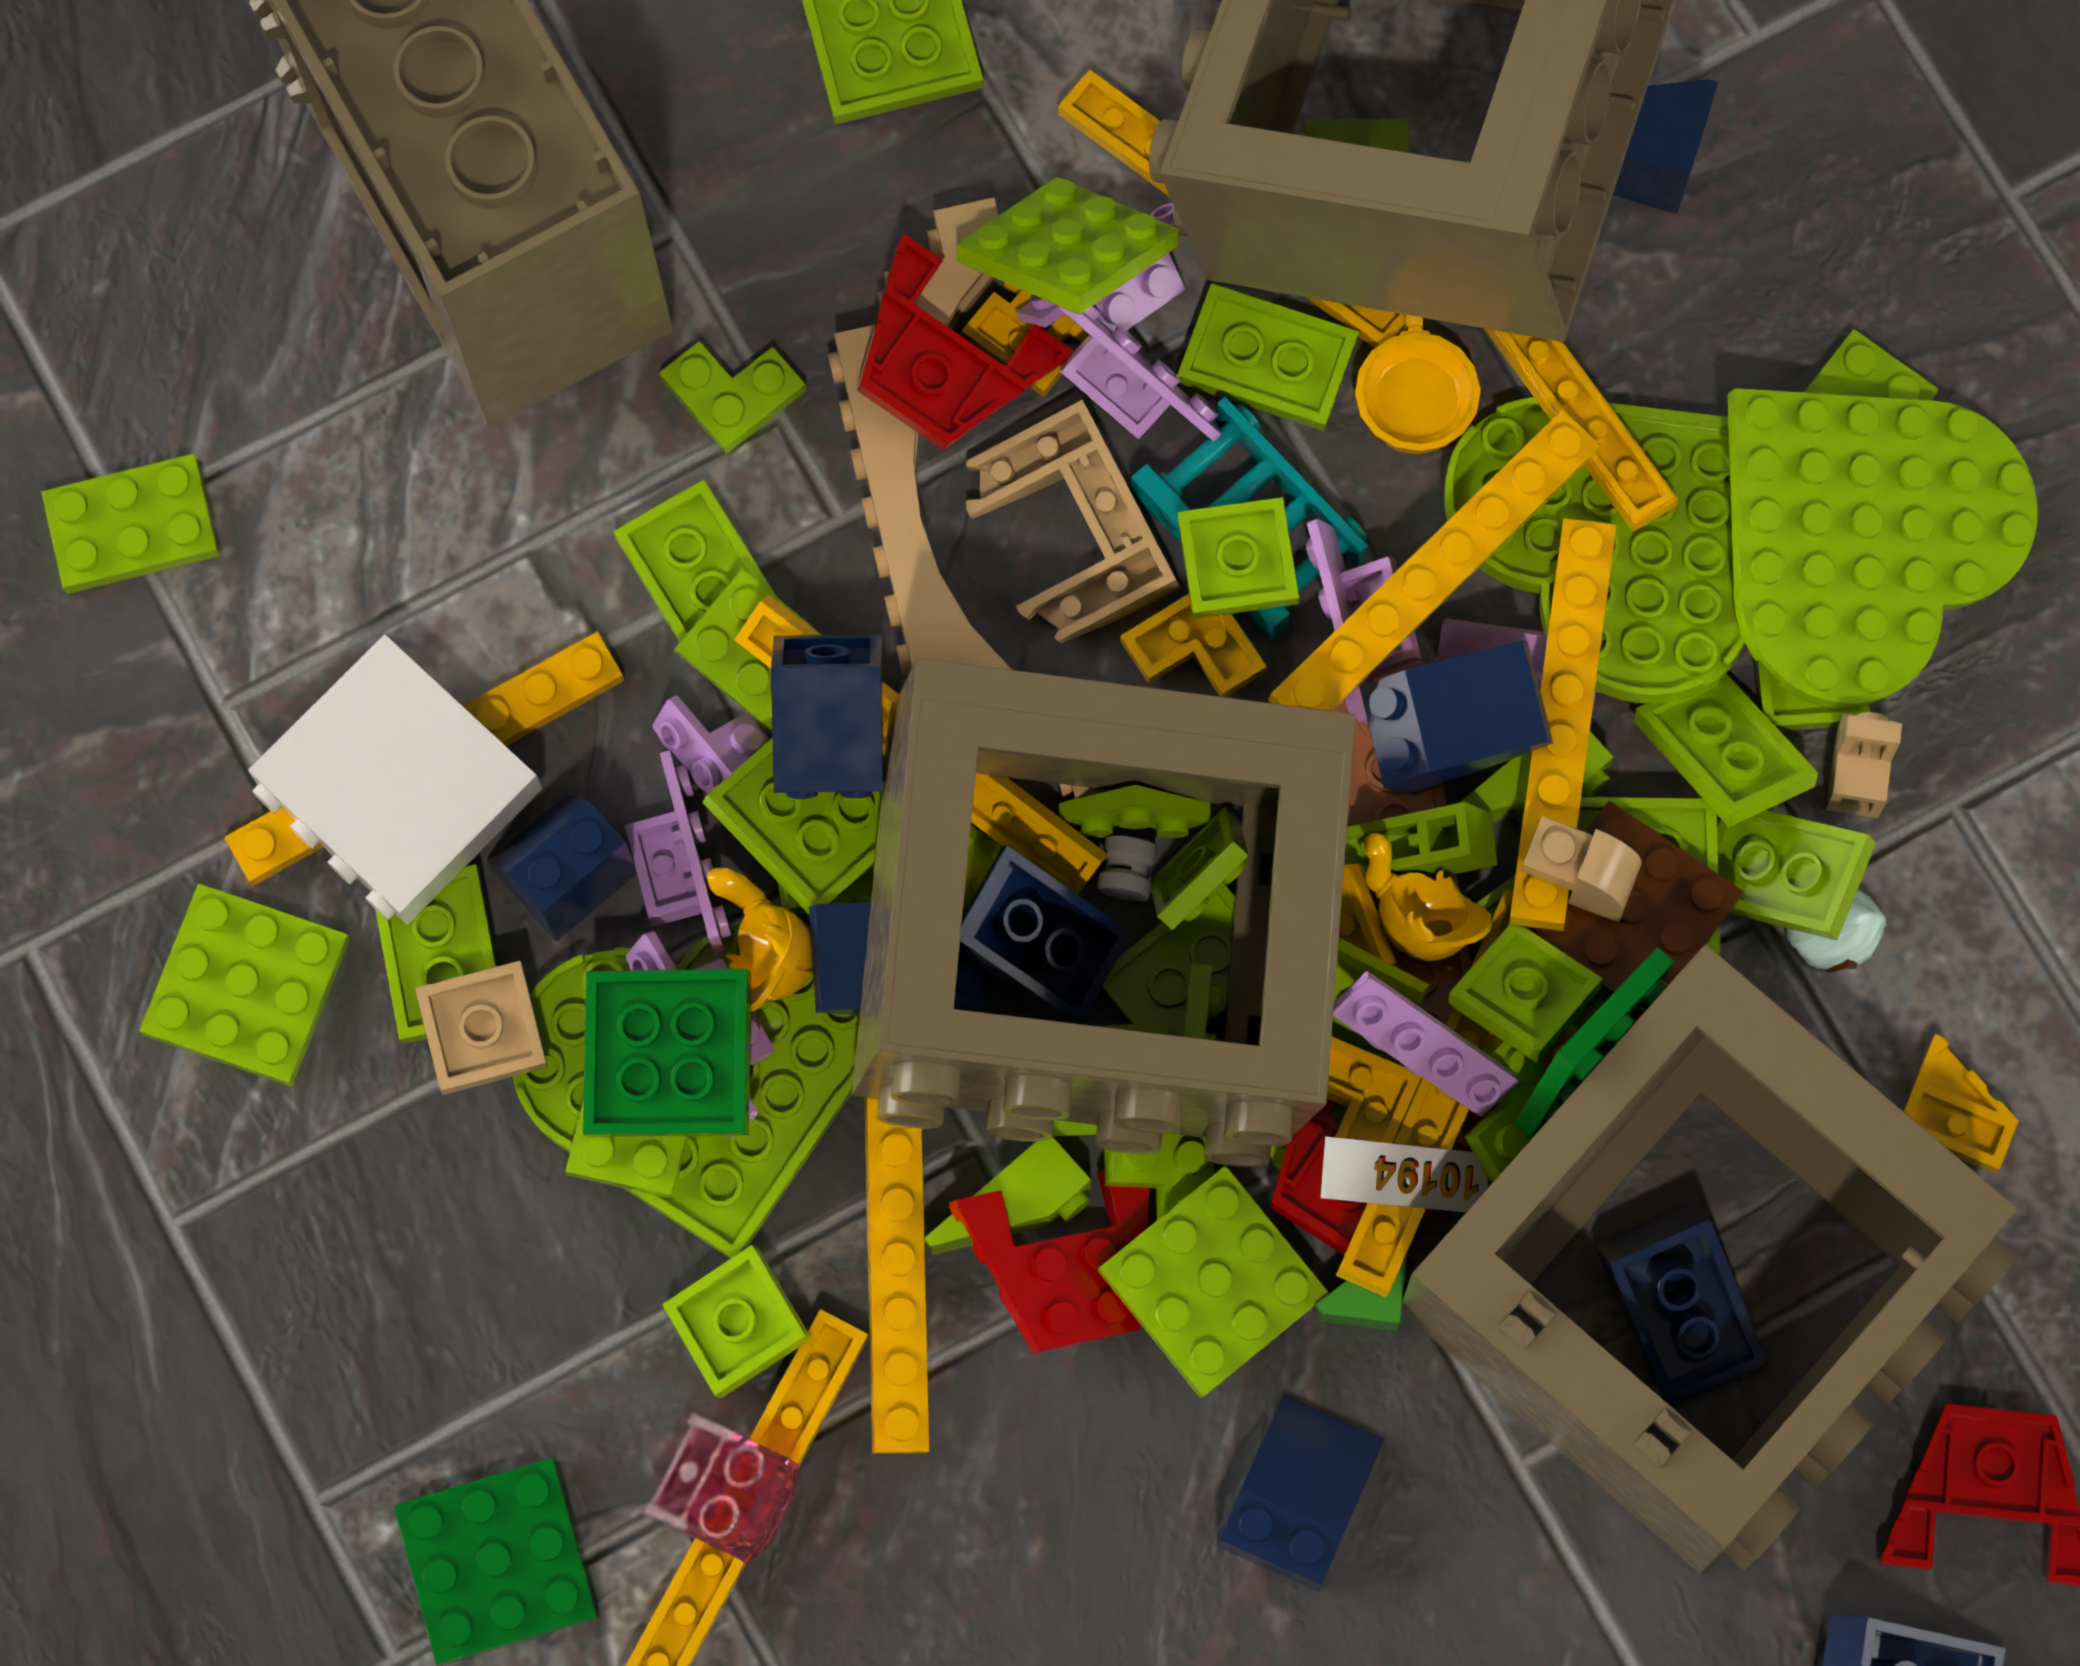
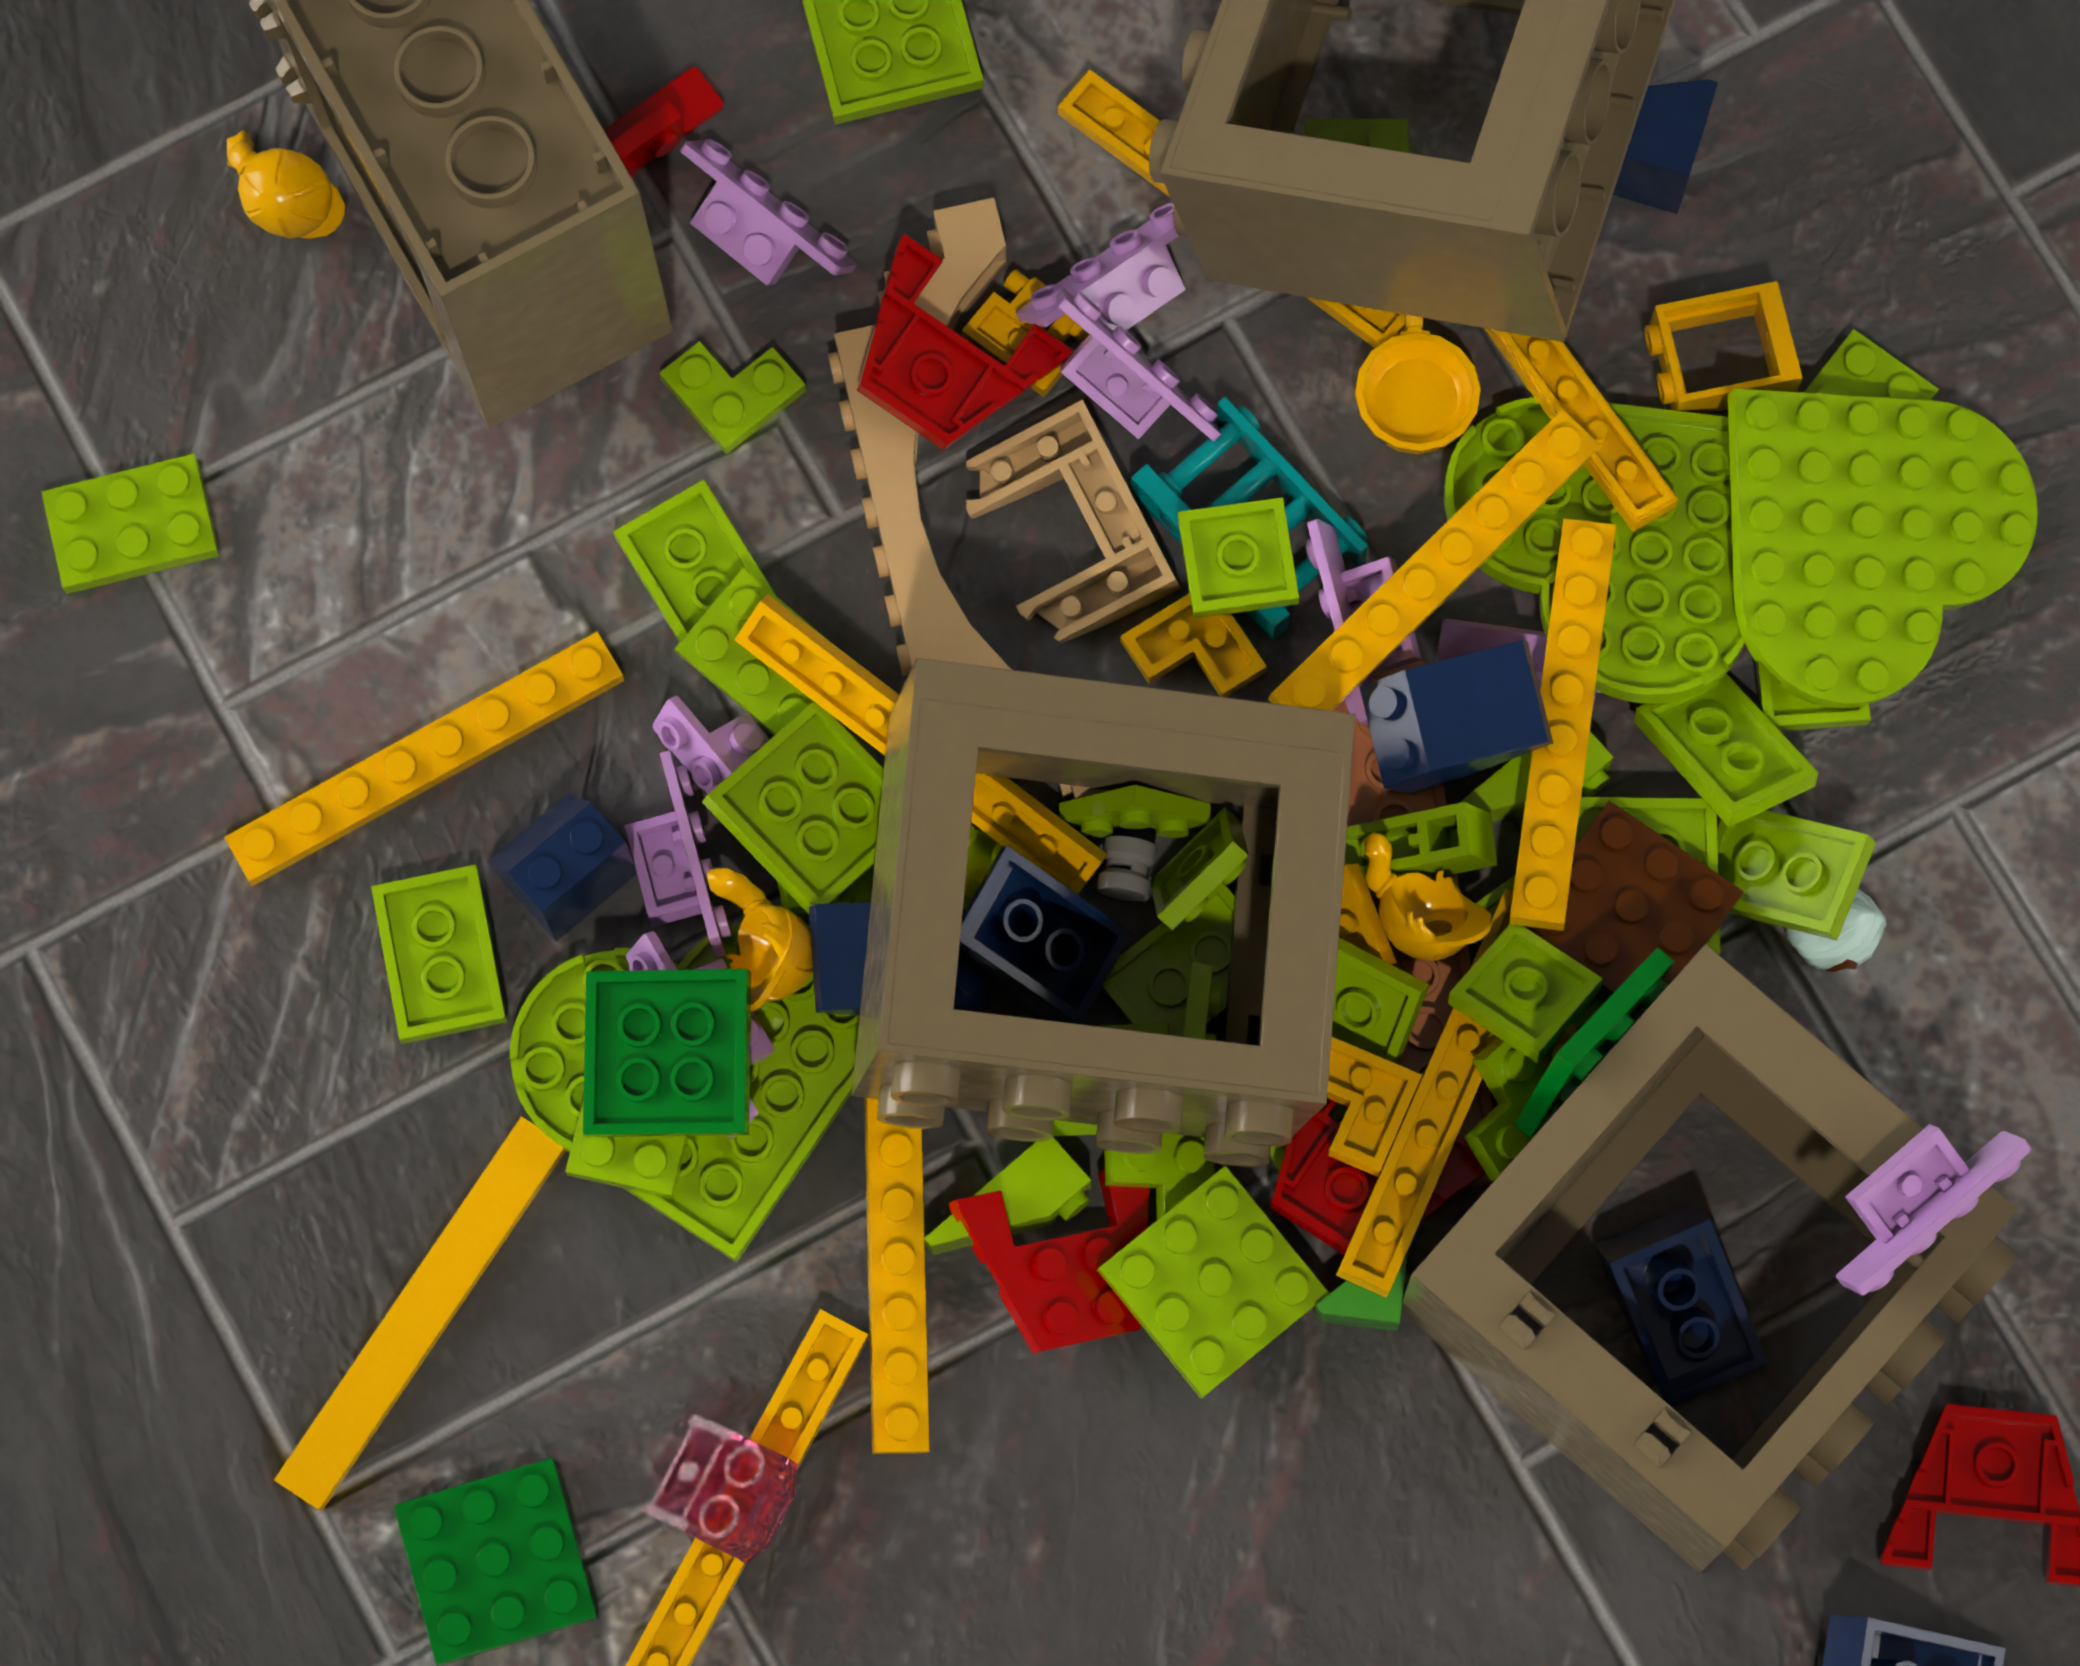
lime plate [139,883,350,1087] -> none
white brick [248,634,542,925] -> none
tan plate [415,961,548,1095] -> none
lime plate [662,1245,812,1399] -> none
dark blue slope [771,634,883,799] -> none
lime plate [956,177,1179,315] -> none
lime plate [1177,283,1359,432] -> none
dark blue slope [1218,1395,1384,1592] -> none
white sticker [1321,1136,1488,1212] -> none
lavender bracket [1333,971,1520,1117] -> none
tan brick [1521,816,1642,923] -> none
tan brick [1825,712,1902,818] -> none
yellow wing [1903,1034,2019,1174] -> none
none -> yellow piece [227,130,345,239]
none -> yellow tile [274,1116,566,1512]
none -> red bracket [604,67,724,178]
none -> lavender bracket [680,139,858,286]
none -> yellow window [1644,281,1803,414]
none -> lavender bracket [1836,1124,2032,1295]

